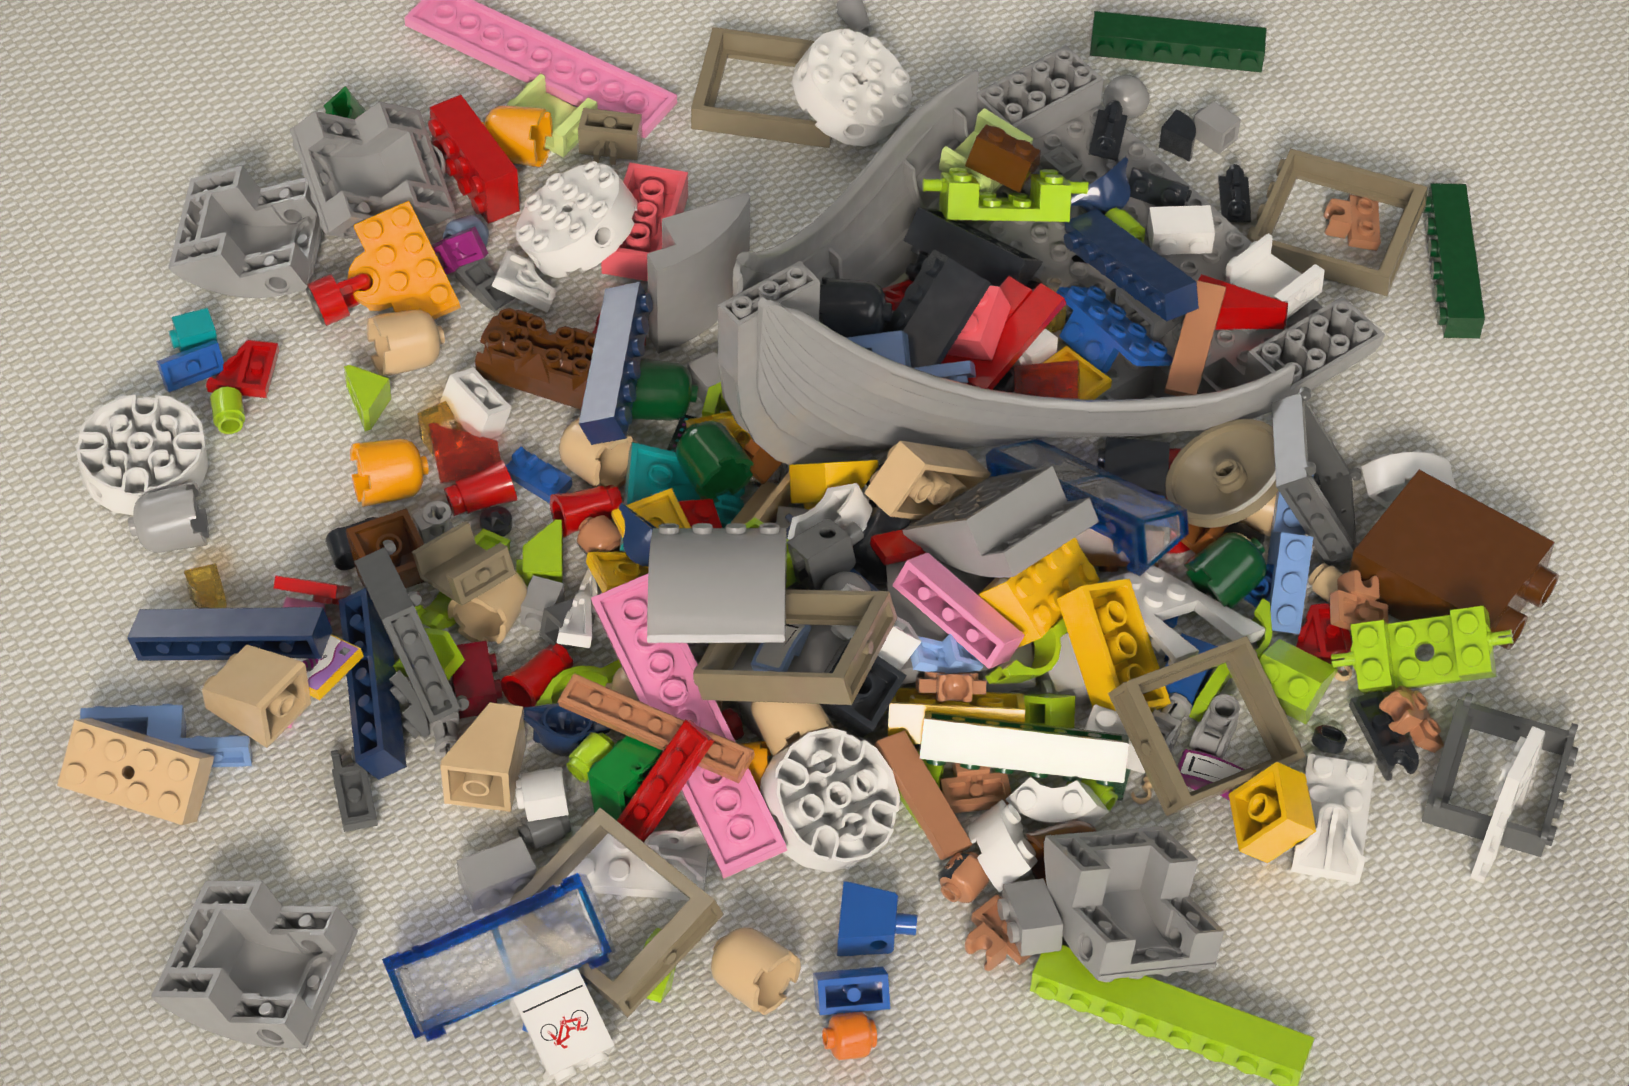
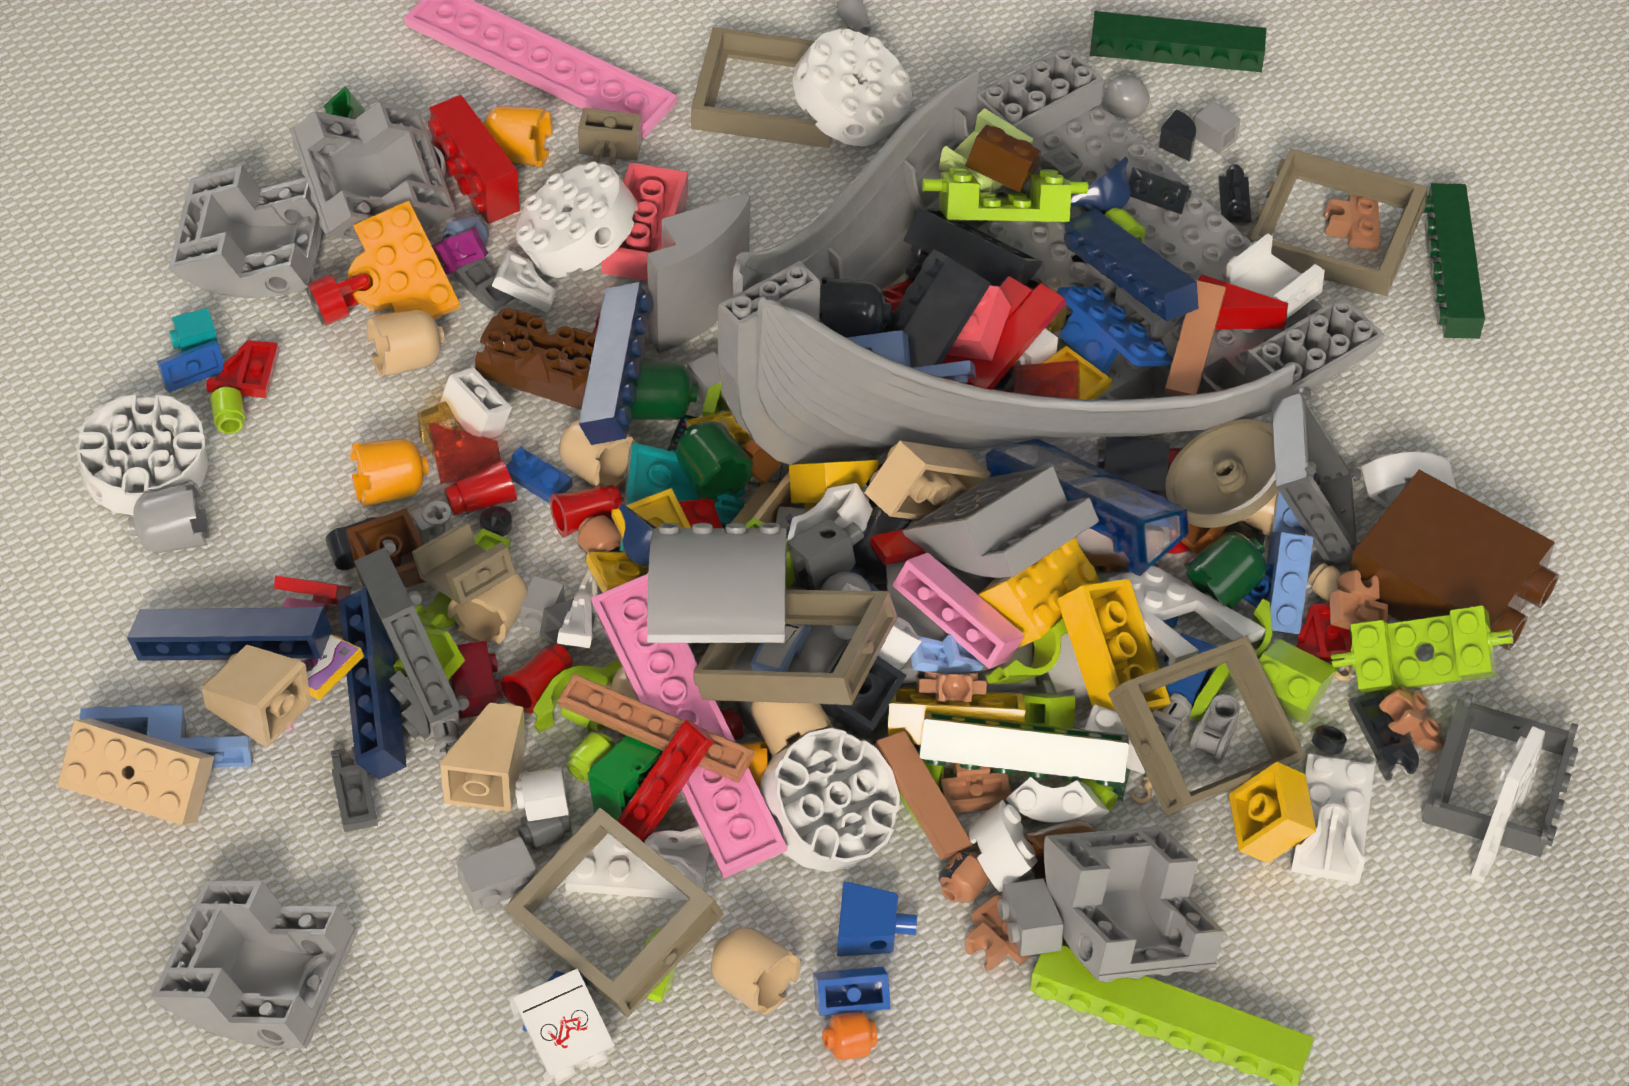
clear yellow brick [184,563,227,608] -> none
lime slope [344,365,391,431] -> none
clear windscreen [382,872,616,1042] -> none
yellowish green panel [506,73,598,158] -> none
lime slope [516,520,563,588] -> none
dark blue hat [524,703,611,756] -> none
black hinge [1088,100,1128,161] -> none
white brick [1147,205,1215,255] -> none
slope [1177,749,1245,801] -> none

